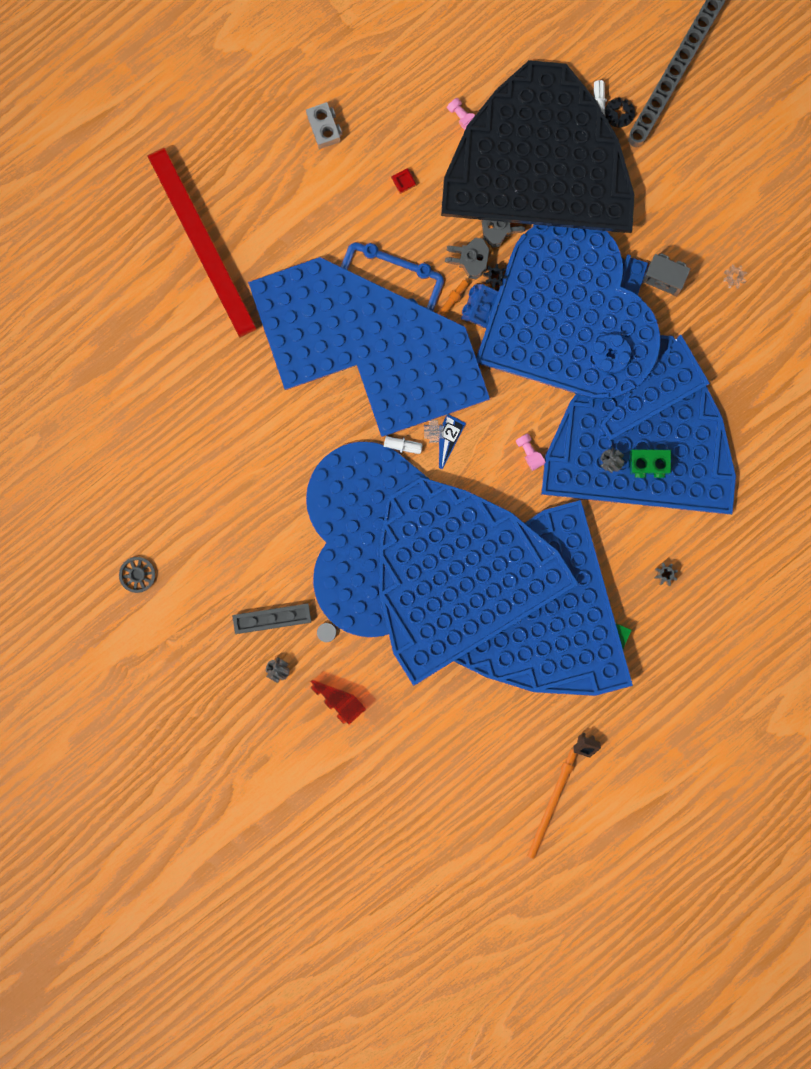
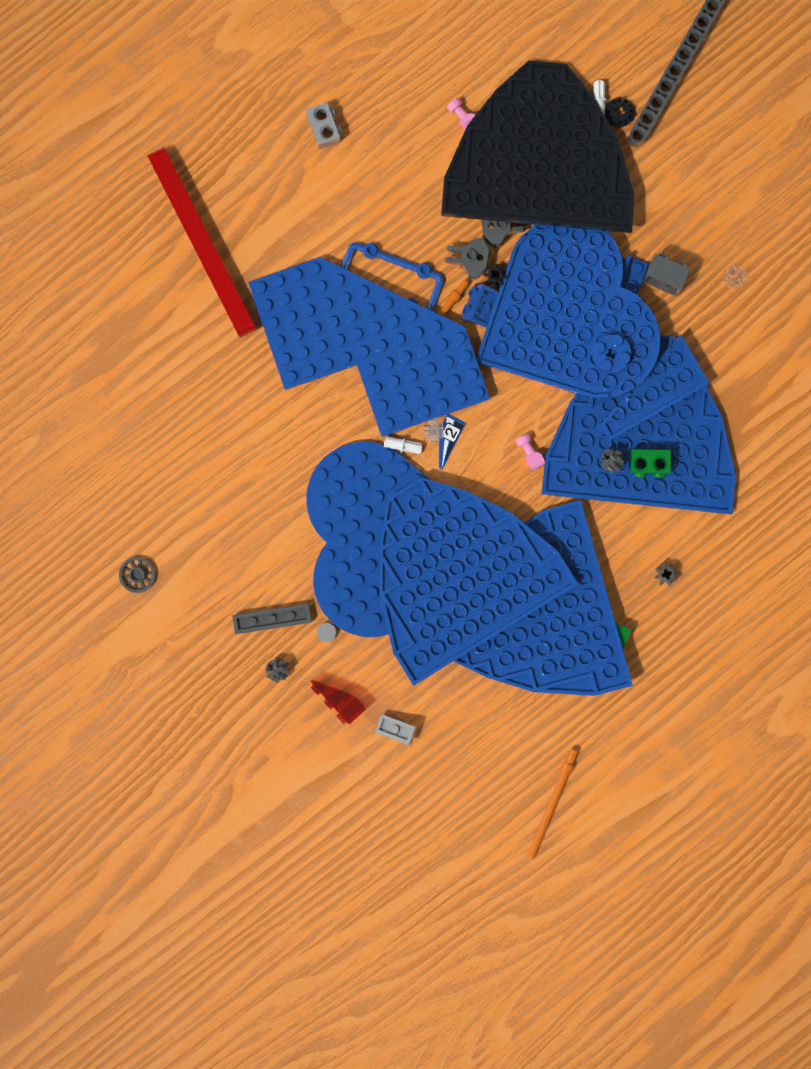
red tile [391,168,417,194] -> none
black tile [573,732,601,758] -> none
none -> light grey hinge [375,714,417,745]

